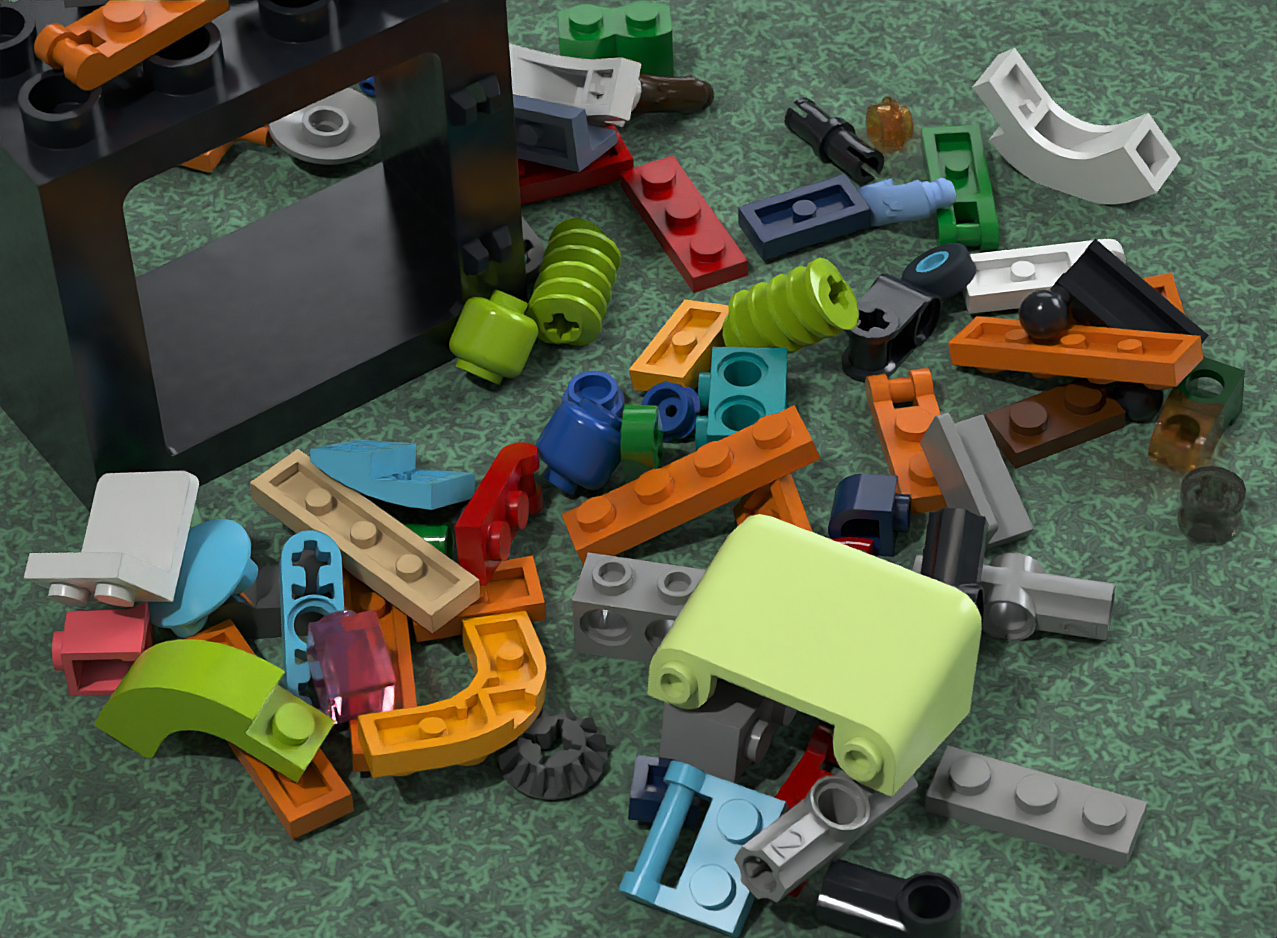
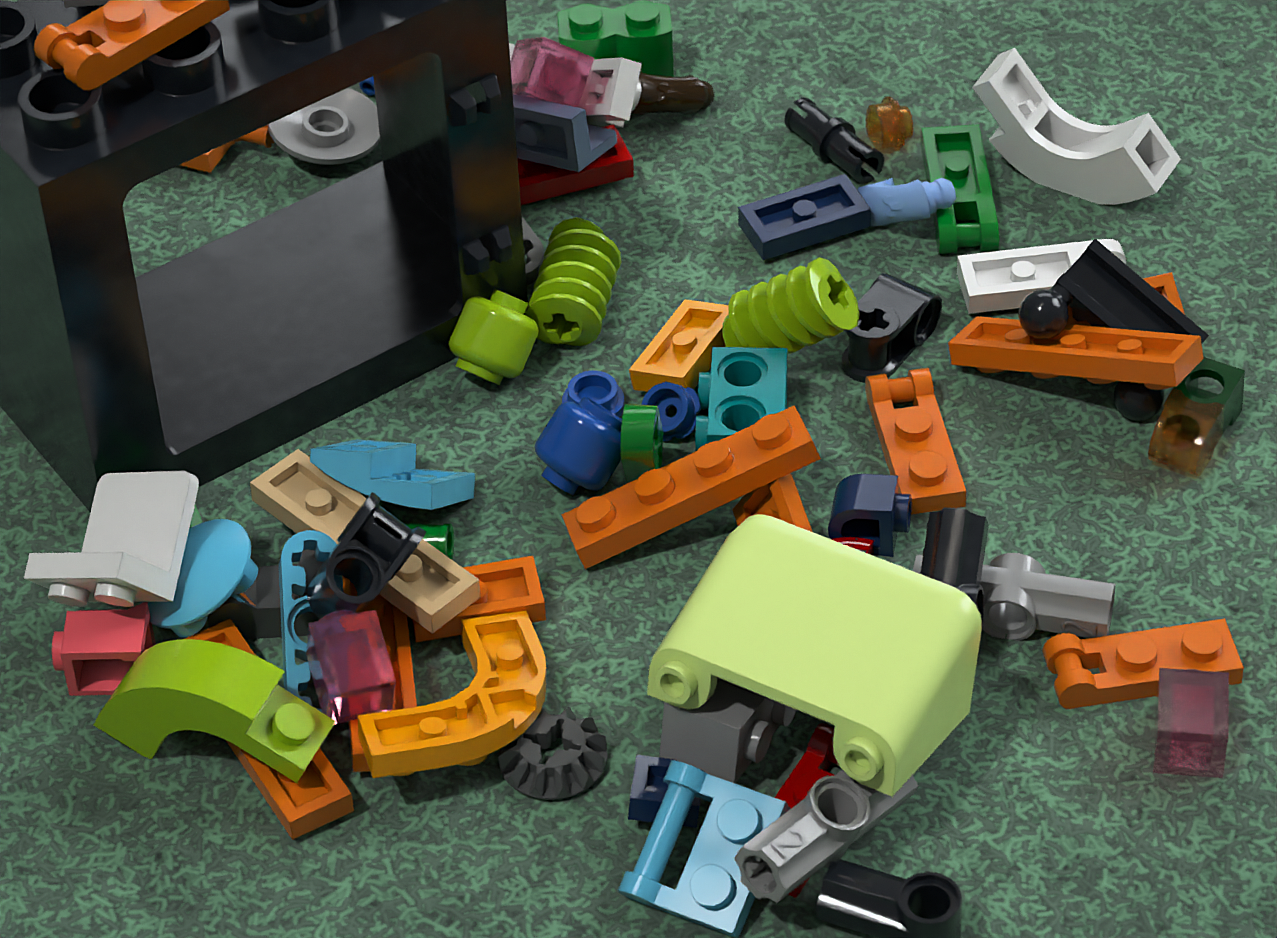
red plate [454,442,544,586] -> none
light grey brick [572,552,706,663] -> none
red plate [620,156,748,293] -> none
black wheel [901,243,976,301] -> none
light grey panel [920,412,1034,551] -> none
light grey plate [925,746,1147,869] -> none
reddish brown plate [985,378,1126,469] -> none
clear smoke wheel [1177,466,1246,546] -> none
none -> black piece [307,492,426,625]
none -> clear pink brick [510,37,594,107]
none -> orange plate [1042,619,1244,709]
none -> clear pink brick [1153,668,1229,778]

